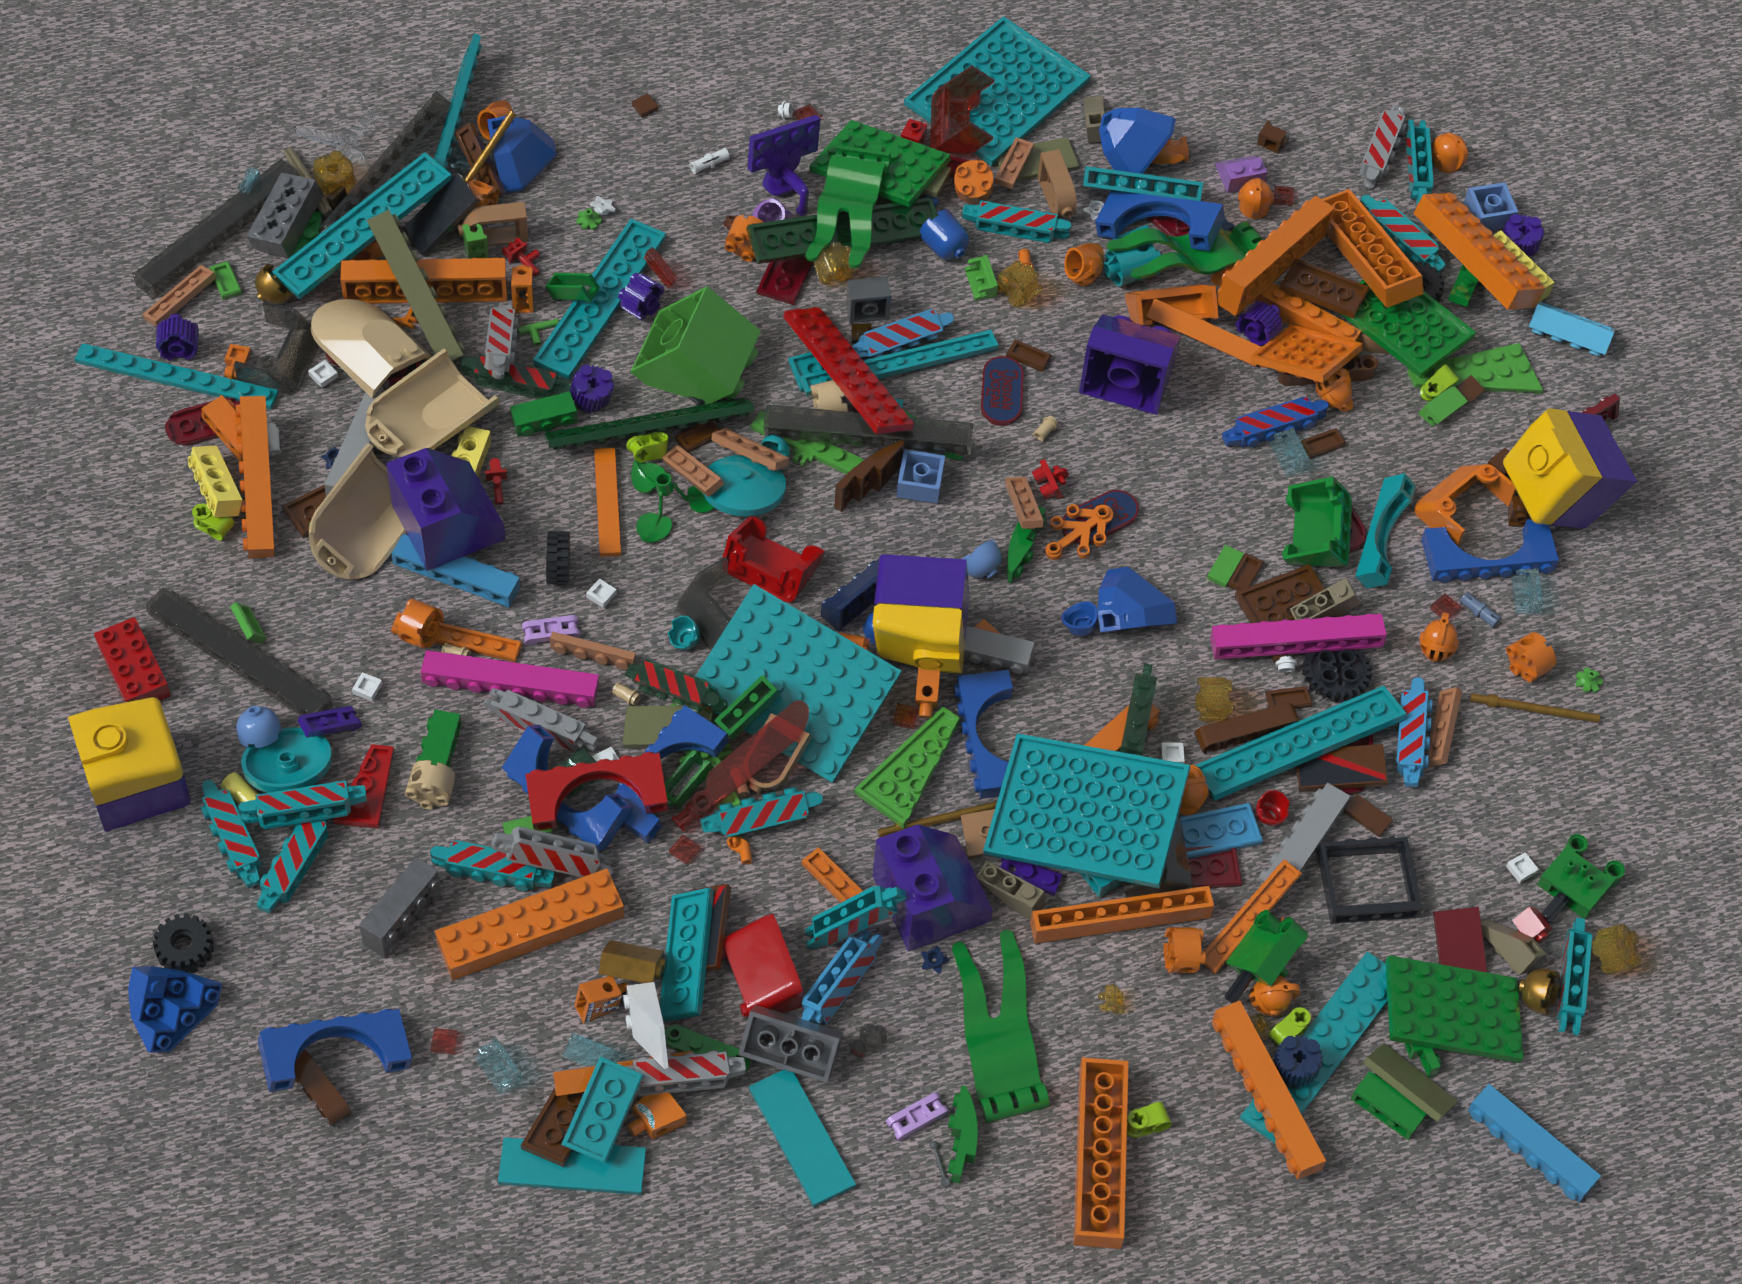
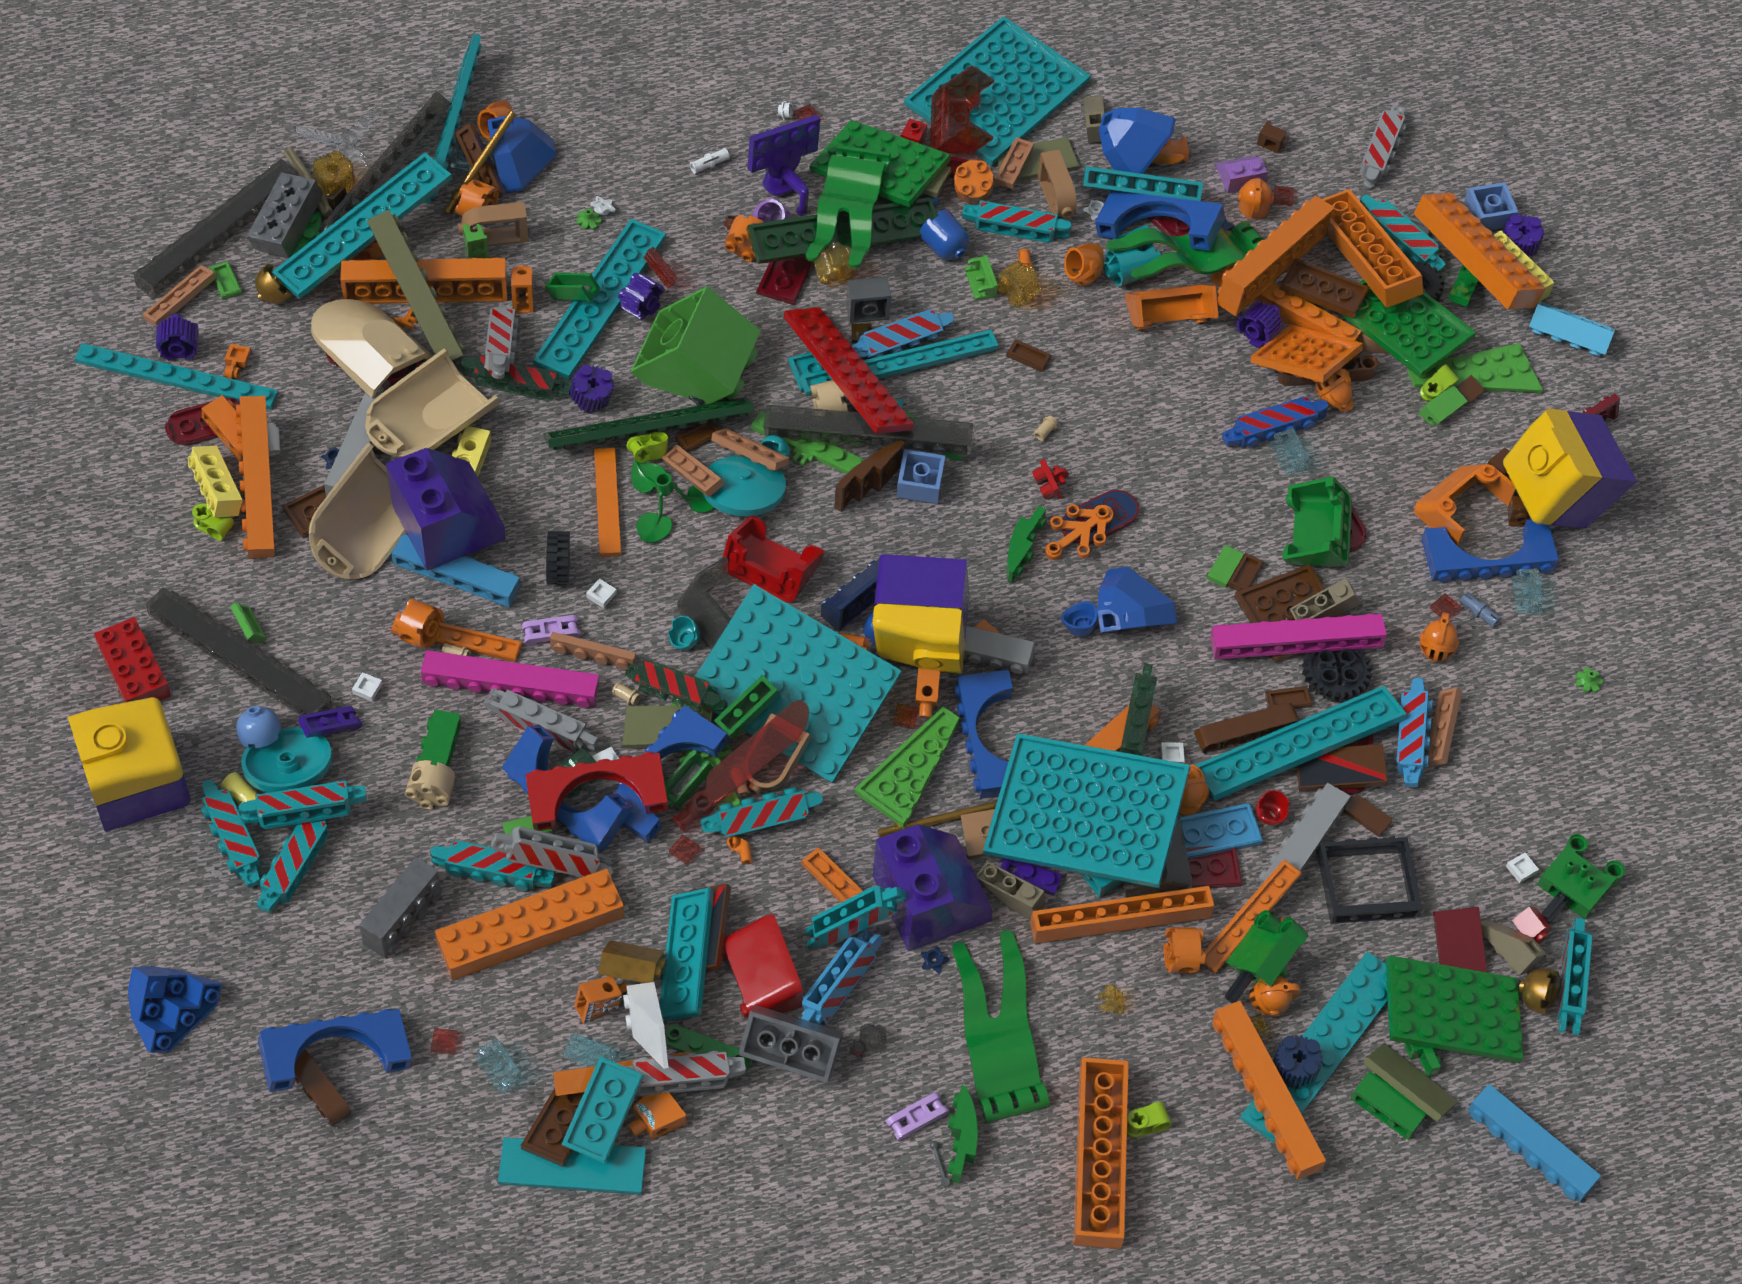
black tyre [153,913,214,973] -> none
clear smoke windscreen [234,301,320,396] -> none
clear light blue pin [238,167,260,194] -> none
white plate [308,360,338,388] -> none
red wing [333,744,394,829] -> none
black tile [402,173,480,257] -> none
red arm [485,458,507,505] -> none
red arm [501,238,540,277] -> none
green brick [510,392,577,437] -> none
bright green piece [518,318,559,347] -> none
reddish brown tile [632,94,658,118] -> none
teal tile [749,1069,856,1208] -> none
medium blue cylinder [963,539,1002,579] -> none
tile [981,356,1024,426] -> none
nougat plate [1005,476,1043,529] -> none
dark purple slope [1079,314,1181,415] -> none
orange tile [1146,298,1261,367] -> none
clear yellow brick [1195,677,1233,721] -> none
lime piece [1268,1007,1311,1046] -> none
white plate [1275,656,1297,672] -> none
reddish brown tile [1300,428,1346,459] -> none
teal arch [1355,473,1416,588] -> none
teal hinge [1406,119,1433,205] -> none
orange helmet [1431,132,1468,173] -> none
pearl gold bar [1470,693,1600,723] -> none
orange brick [1506,632,1556,683] -> none
clear yellow brick [1591,924,1642,974] -> none

